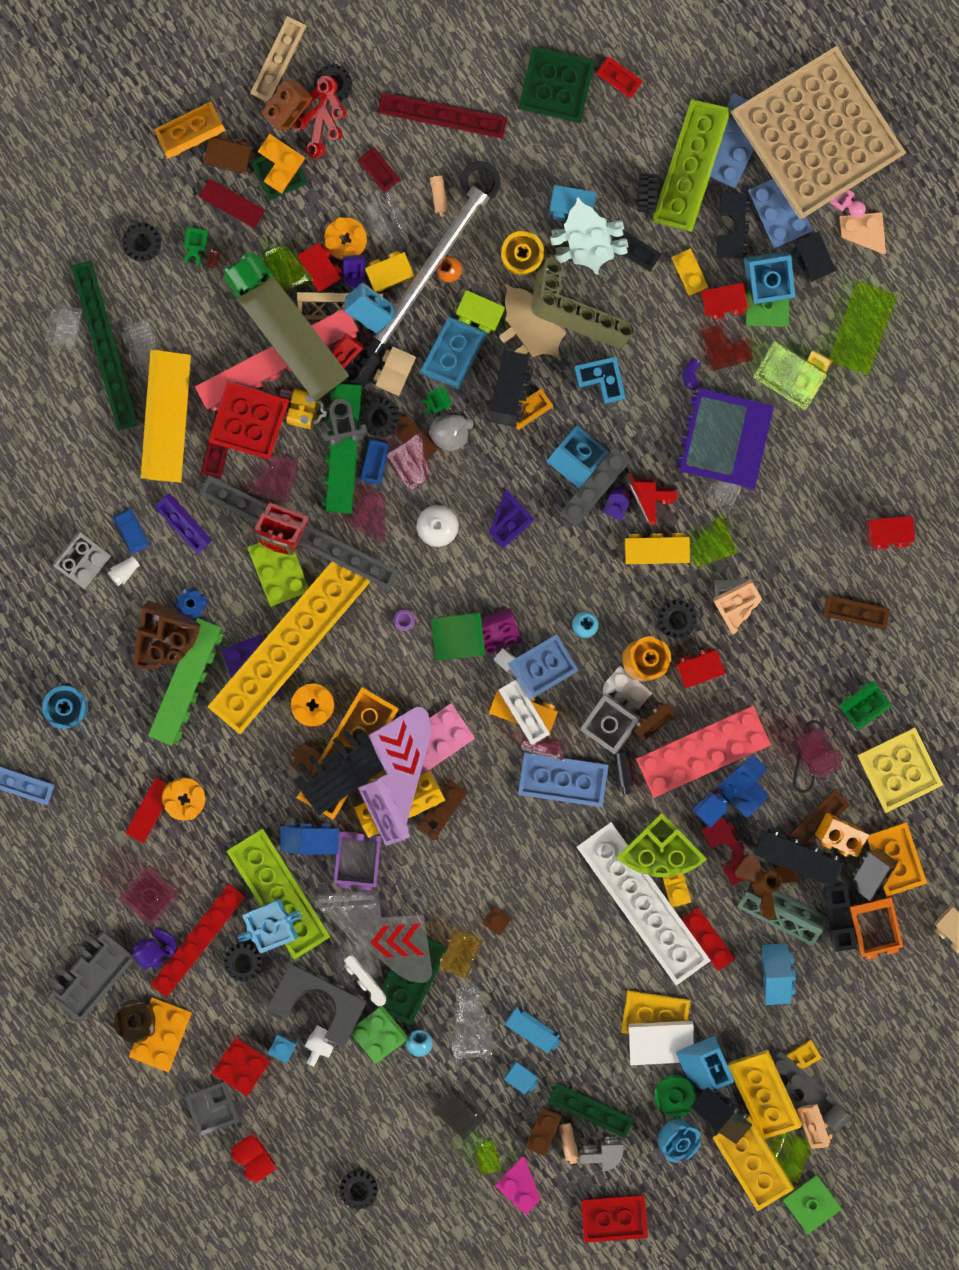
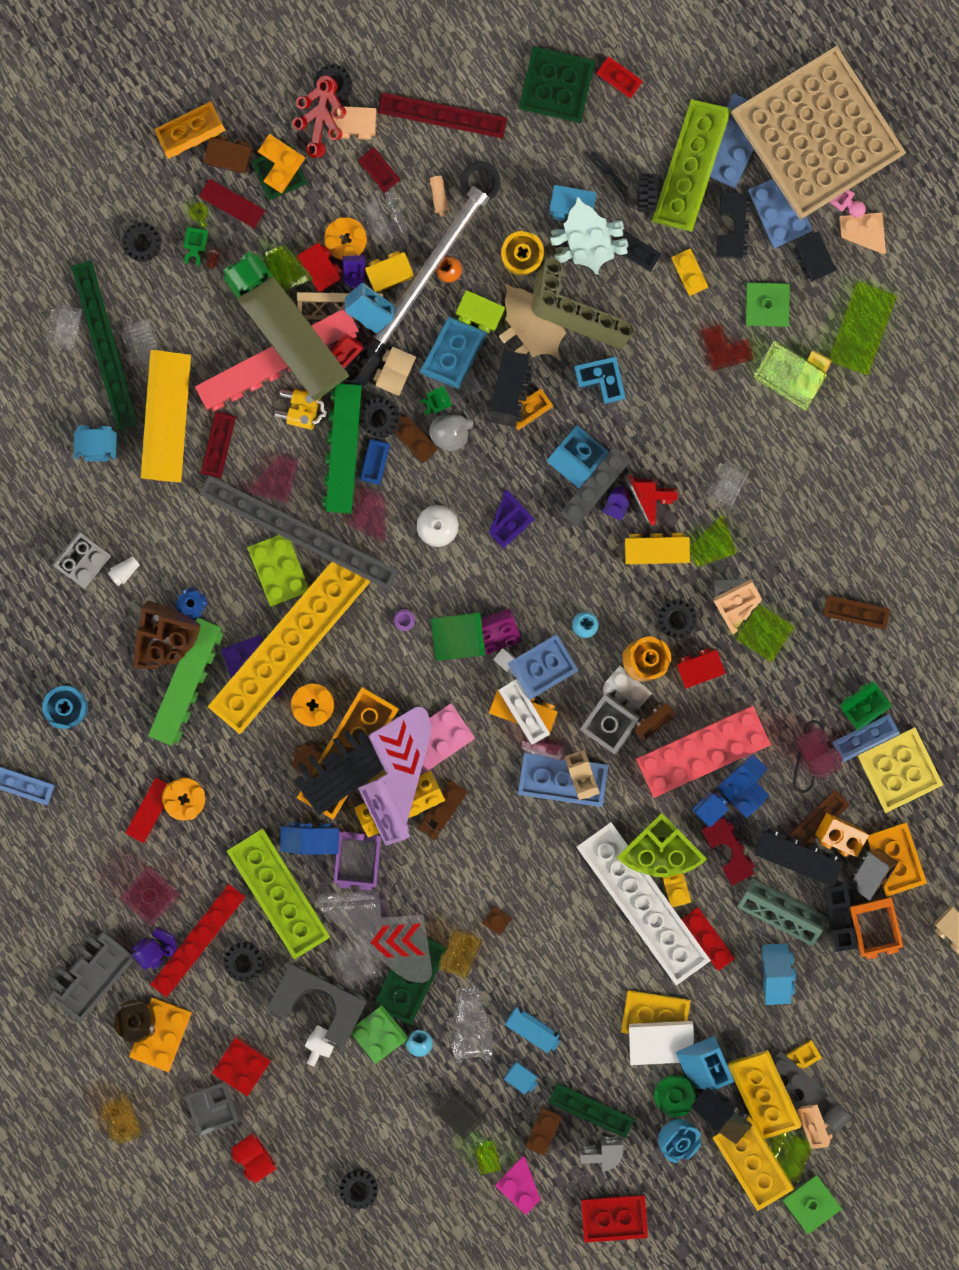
blue tile [112,507,150,555] -> none
dark purple plate [155,493,212,555] -> none
red plate [208,380,289,460] -> none
dark azure plate [238,899,302,954] -> none
tan plate [250,16,307,102] -> none
red piece [254,502,309,555] -> none
dark orange brick [261,80,312,130] -> none
dark azure brick [268,1032,297,1064] -> none
dark grey pin [323,399,368,445] -> none
white hinge [344,954,386,1006] -> none
clear pink wing [387,433,429,490] -> none
light nougat piece [558,1122,580,1164] -> none
black cylinder [614,752,634,795] -> none
panel [676,388,774,491] -> none
dark purple arm [682,357,701,391] -> none
red brick [701,283,751,320] -> none
reddish brown piece [735,854,798,920] -> none
dark azure slope [744,251,795,304] -> none
red brick [866,516,915,550] -> none
none -> dark azure brick [73,426,117,461]
none -> clear yellow brick [100,1094,143,1145]
none -> clear neon green piece [189,202,209,229]
none -> light nougat brick [333,107,377,140]
none -> tan brick [564,750,600,800]
none -> black piece [589,151,628,190]
none -> clear neon green plate [735,604,795,662]
none -> medium blue plate [832,714,900,763]

